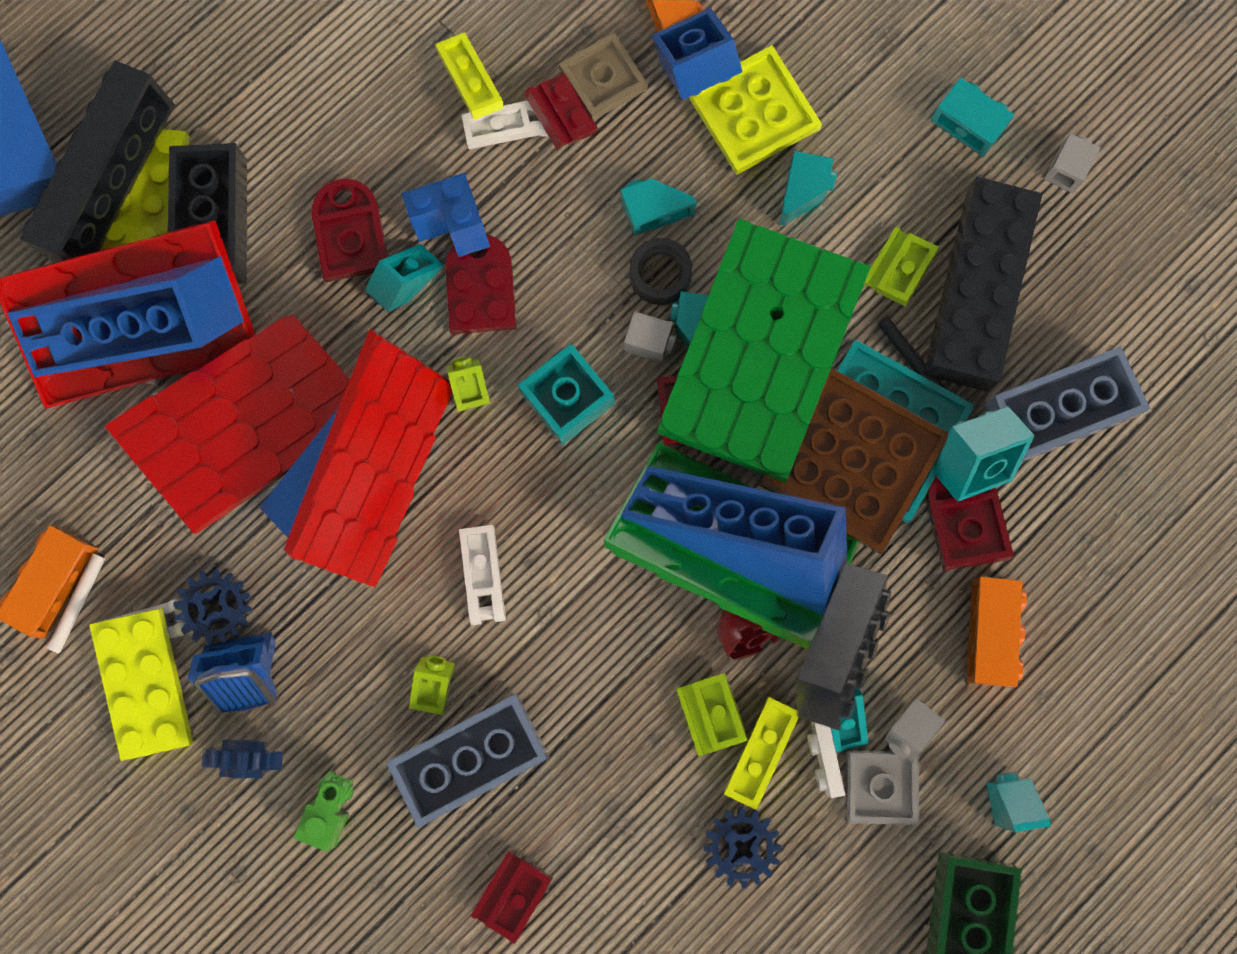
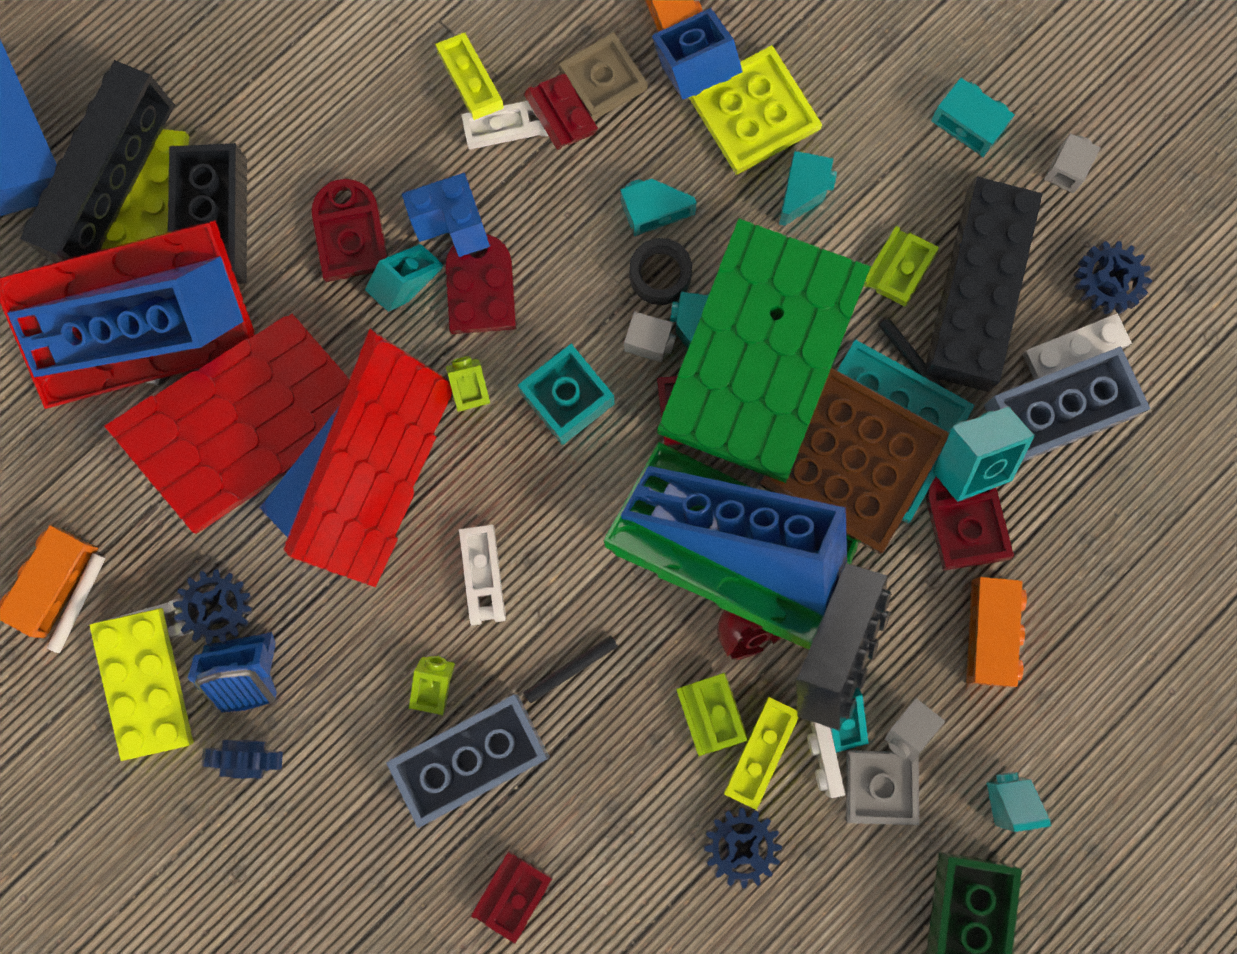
bright green brick [293,771,354,852] -> none
none -> black bar [524,635,618,703]
none -> white plate [1023,313,1132,380]
none -> dark blue gear [1074,241,1152,315]

